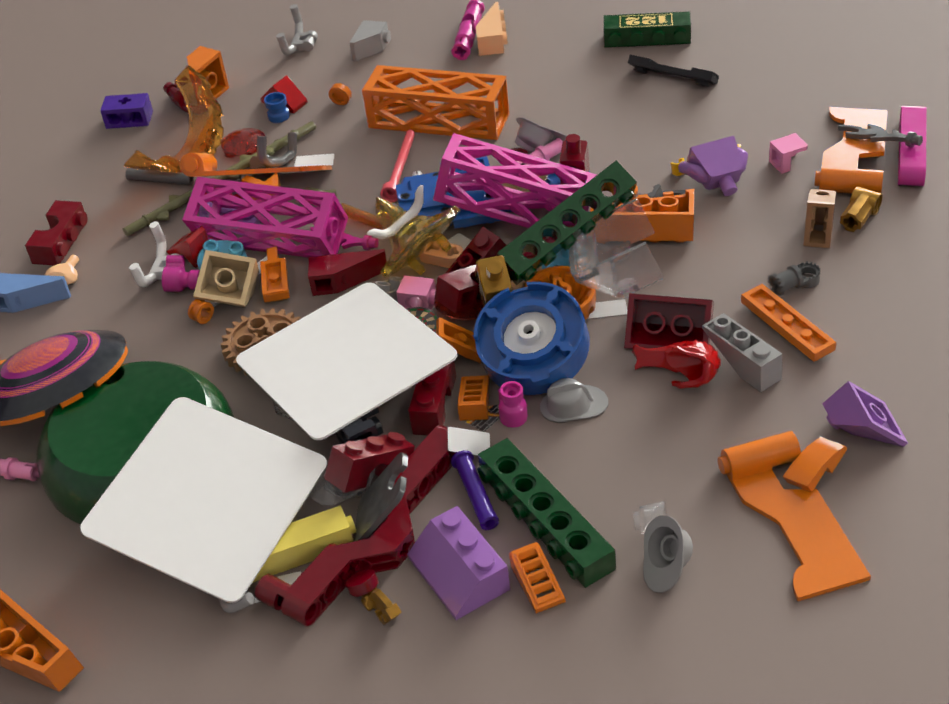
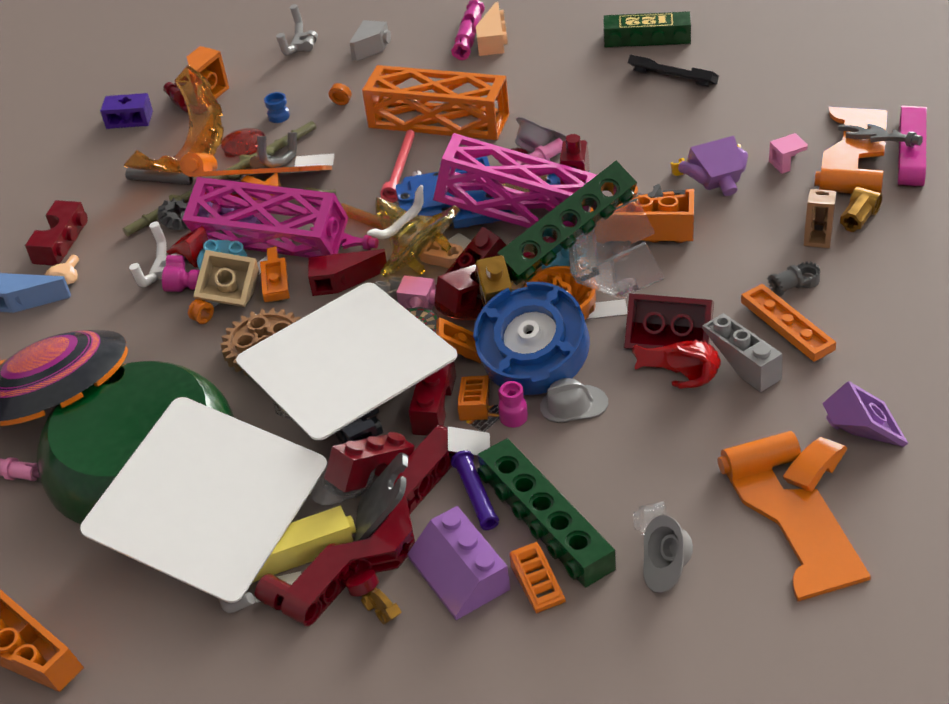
red slope [260,75,308,114] -> none
none -> dark grey gear [158,197,188,230]

